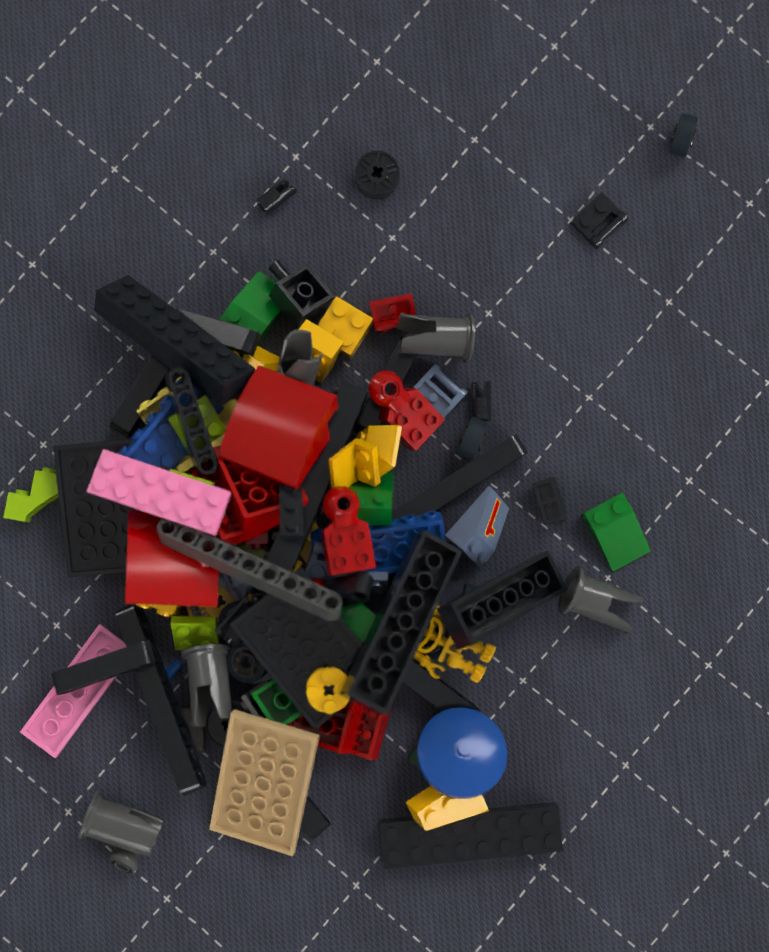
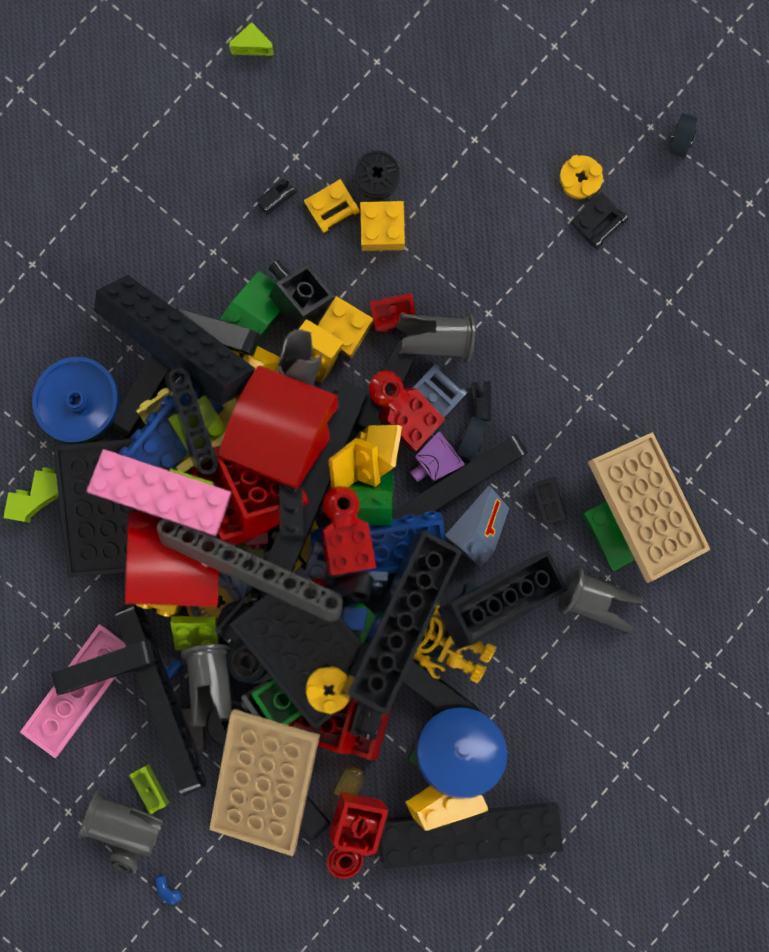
none -> blue dish [32,357,120,444]
none -> lime hinge [129,764,170,815]
none -> blue arm [154,875,182,905]
none -> lime slope [229,22,274,56]
none -> yellow plate [304,179,360,233]
none -> red brick [327,792,388,879]
none -> clear yellow brick [333,766,366,796]
none -> blue tile [343,606,368,632]
none -> black hinge [350,705,383,739]
none -> yellow brick [360,201,405,251]
none -> medium lavender torso [410,432,465,483]
none -> yellow plate [559,155,603,200]
none -> tan plate [588,432,711,583]

